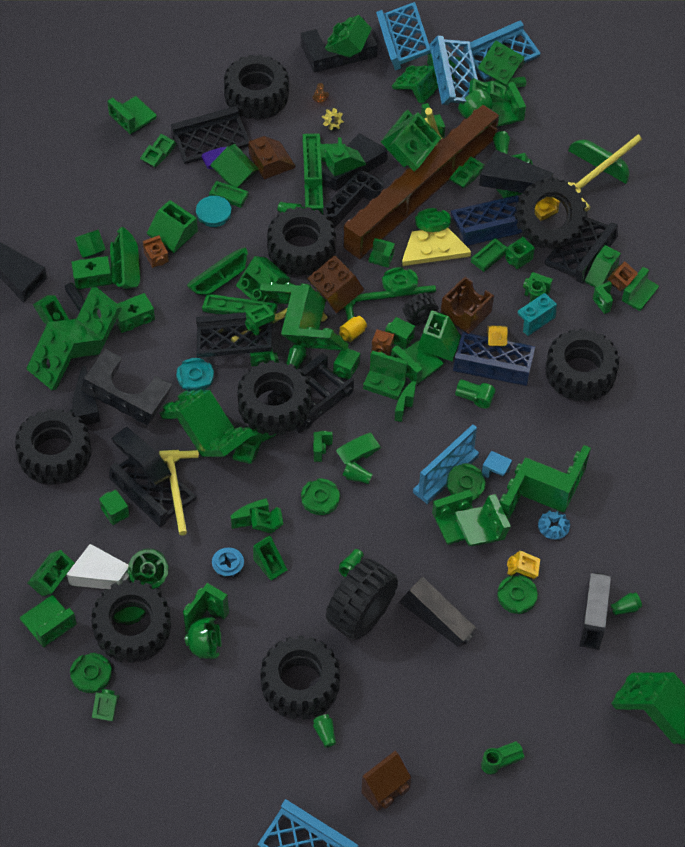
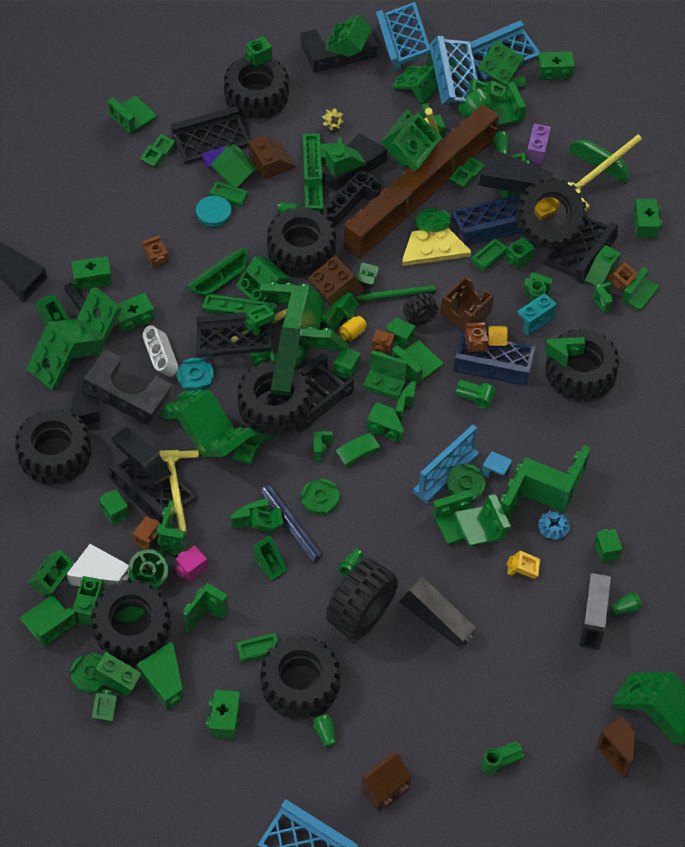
green panel [75,229,106,258] -> none
green brick [110,227,140,289] -> none
green slope [147,200,198,253] -> none
green cylinder [185,617,221,659] -> none
dark azure gear [212,548,244,577] -> none
clear orange plate [312,83,329,103] -> none
green cone [342,461,372,484] -> none
green panel [369,238,395,268] -> none
green tile [382,267,418,295] -> none
green slope [417,310,461,361] -> none
green tile [497,575,538,614] -> none
none -> green slope [72,576,103,626]
none -> green brick [90,652,141,697]
none -> dark orange brick [132,516,161,549]
none -> green slope [137,642,184,710]
none -> white beam [143,326,178,377]
none -> green bracket [156,501,186,557]
none -> dark pink brick [176,545,208,582]
none -> green brick [206,689,241,739]
none -> green tile [236,633,278,664]
none -> green brick [245,36,272,67]
none -> dark blue axle [261,485,322,562]
none -> dark green tile [271,327,301,396]
none -> green slope [321,292,359,331]
none -> green bracket [356,263,379,285]
none -> green slope [366,402,404,443]
none -> dark orange brick [465,322,488,352]
none -> medium lavender brick [527,124,551,166]
none -> green brick [537,51,575,79]
none -> green slope [544,337,585,367]
none -> green brick [594,529,622,563]
none -> reddish brown slope [596,716,635,779]
none -> green brick [633,199,663,238]

